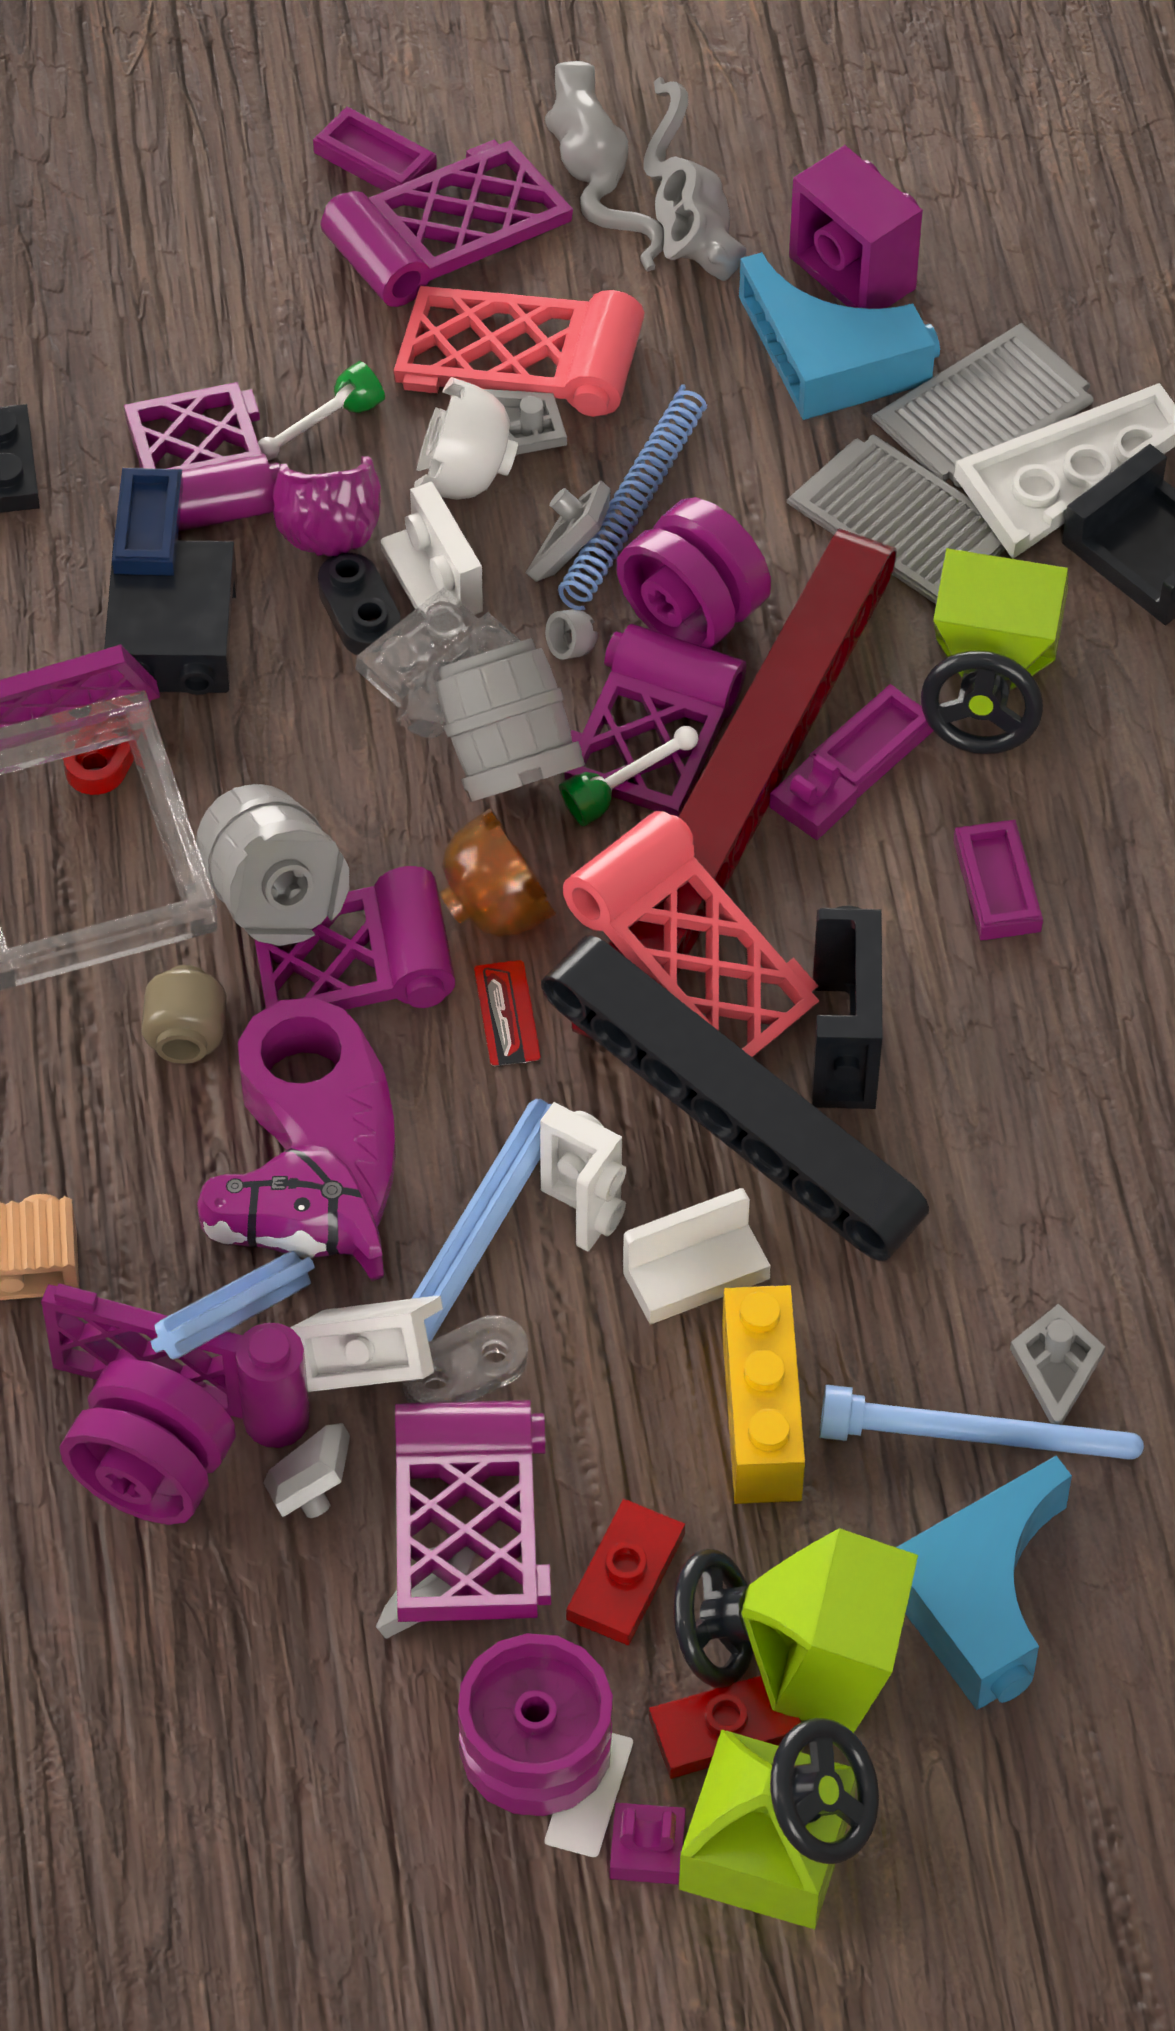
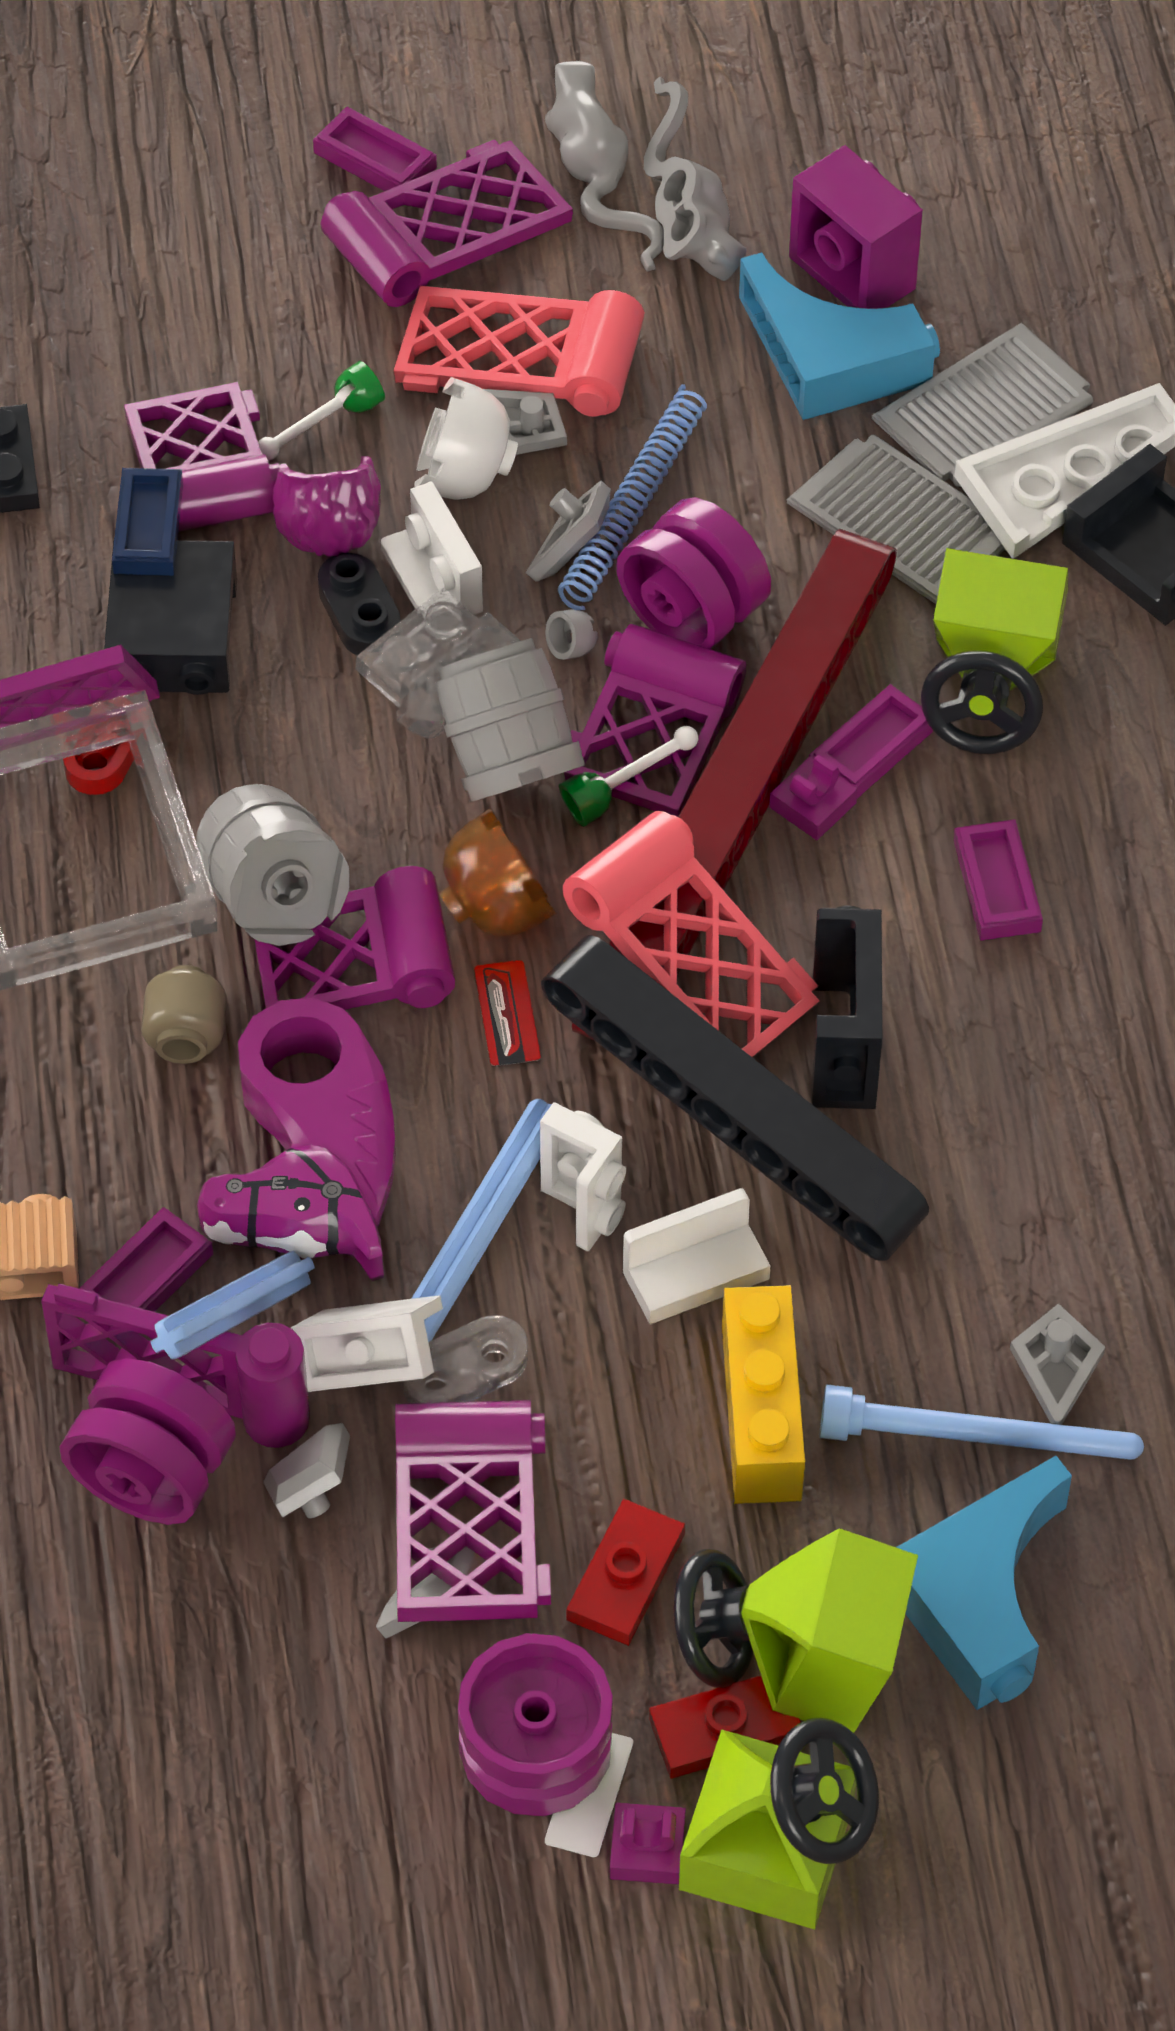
none -> magenta tile [79,1207,213,1312]

